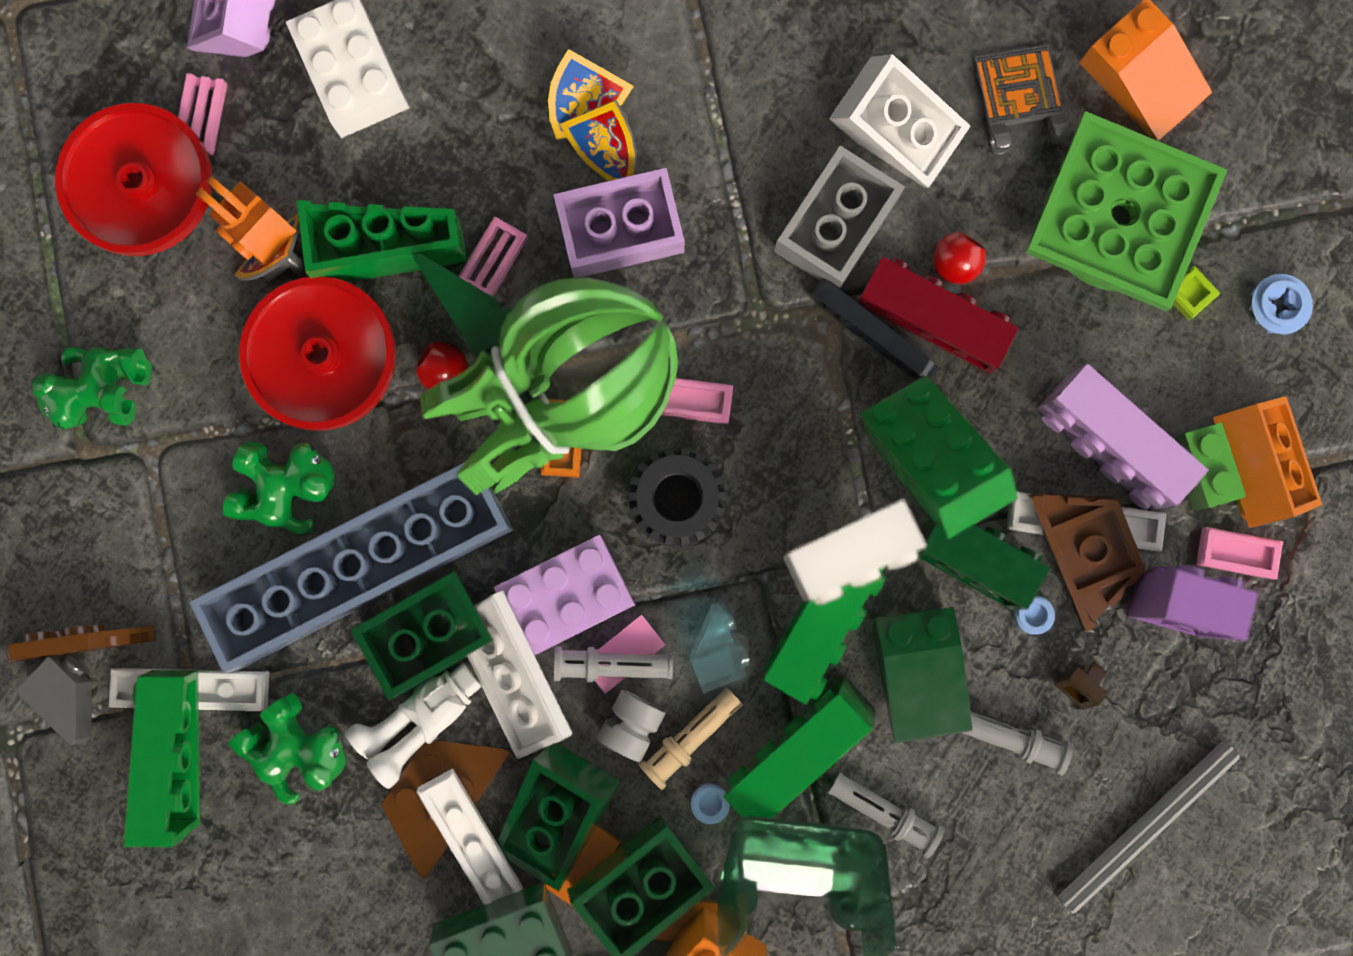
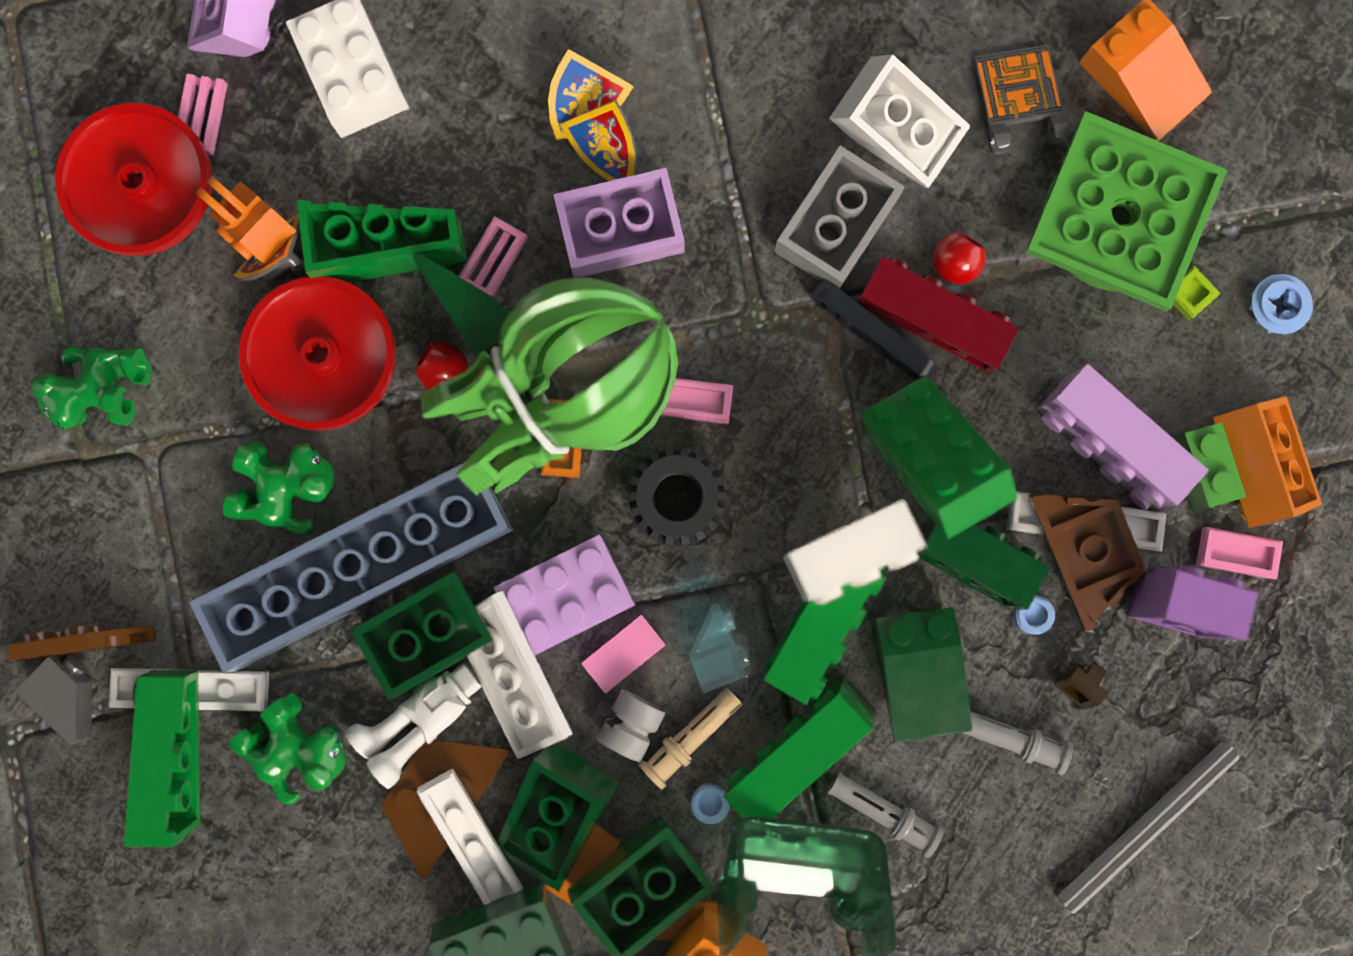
light grey pin [554,646,673,682] -> none

